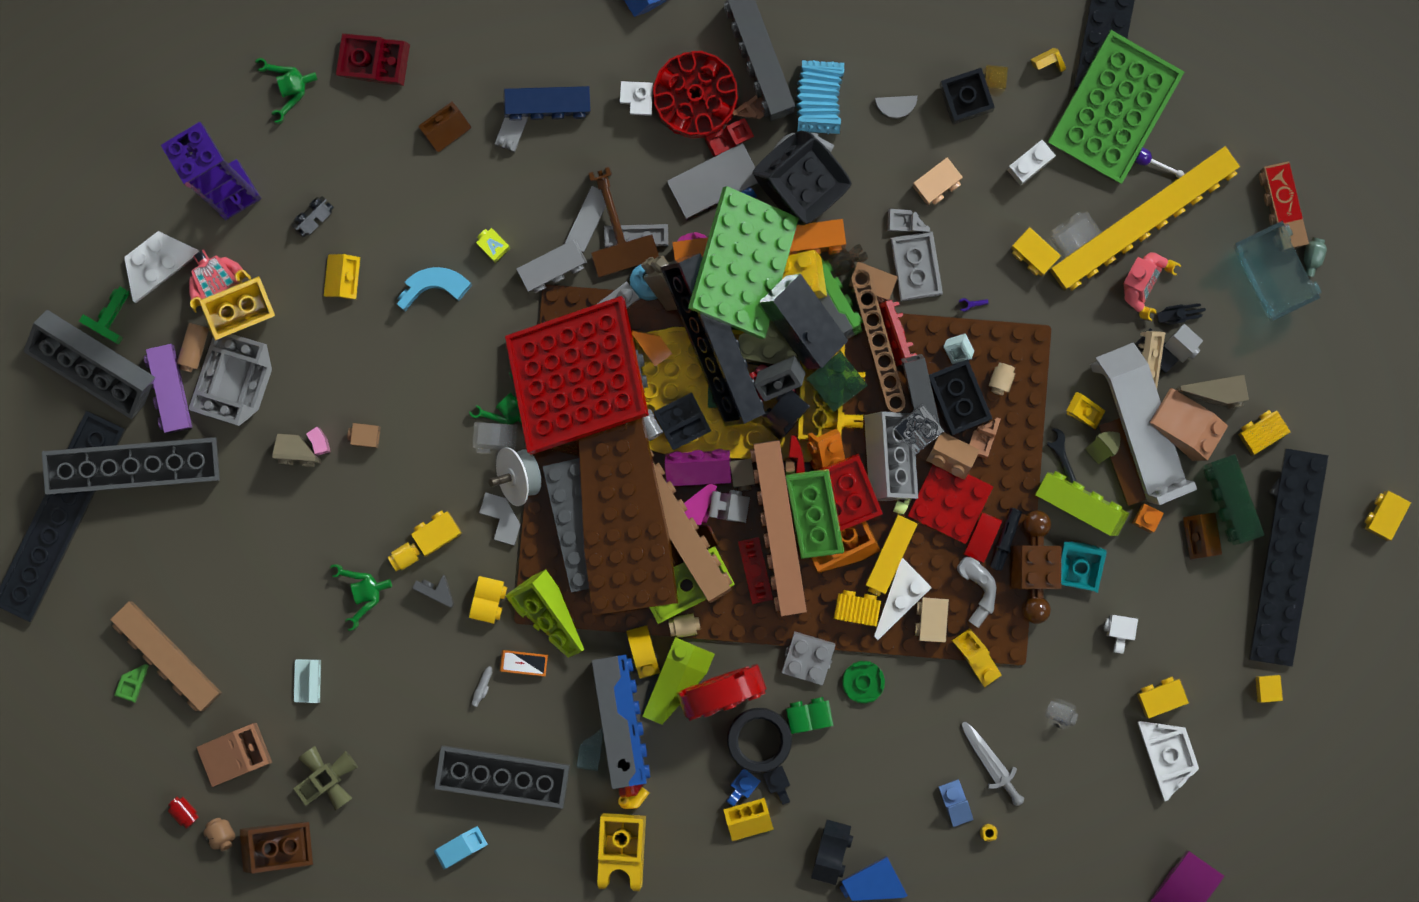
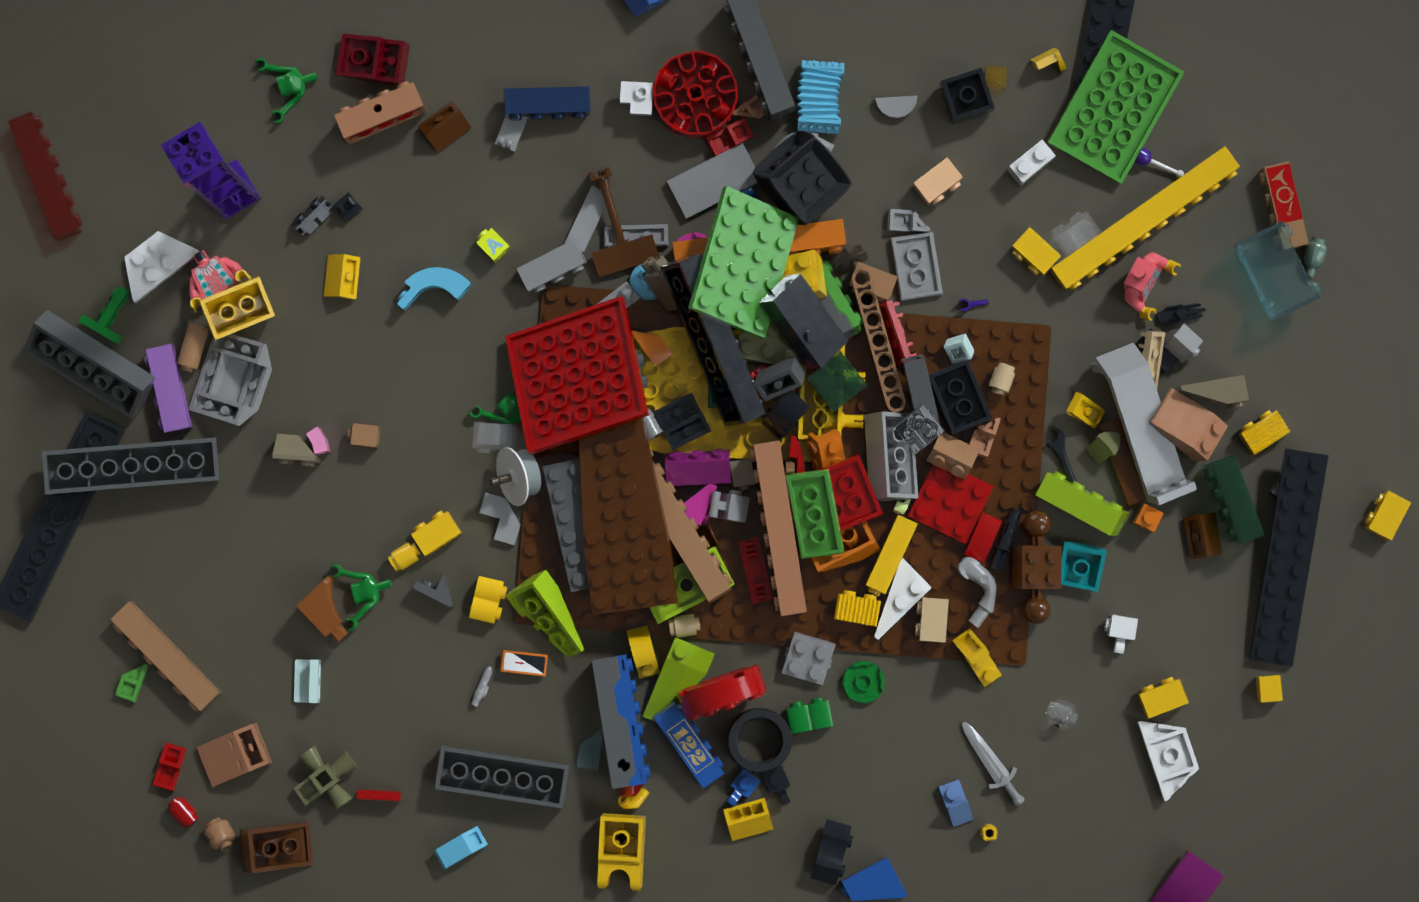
none -> clear red brick [8,111,83,241]
none -> red slope [152,742,187,792]
none -> dark orange hips [296,575,349,643]
none -> black tile [332,192,363,222]
none -> nougat brick [334,81,427,145]
none -> red tile [357,789,402,801]
none -> blue brick [653,701,724,788]

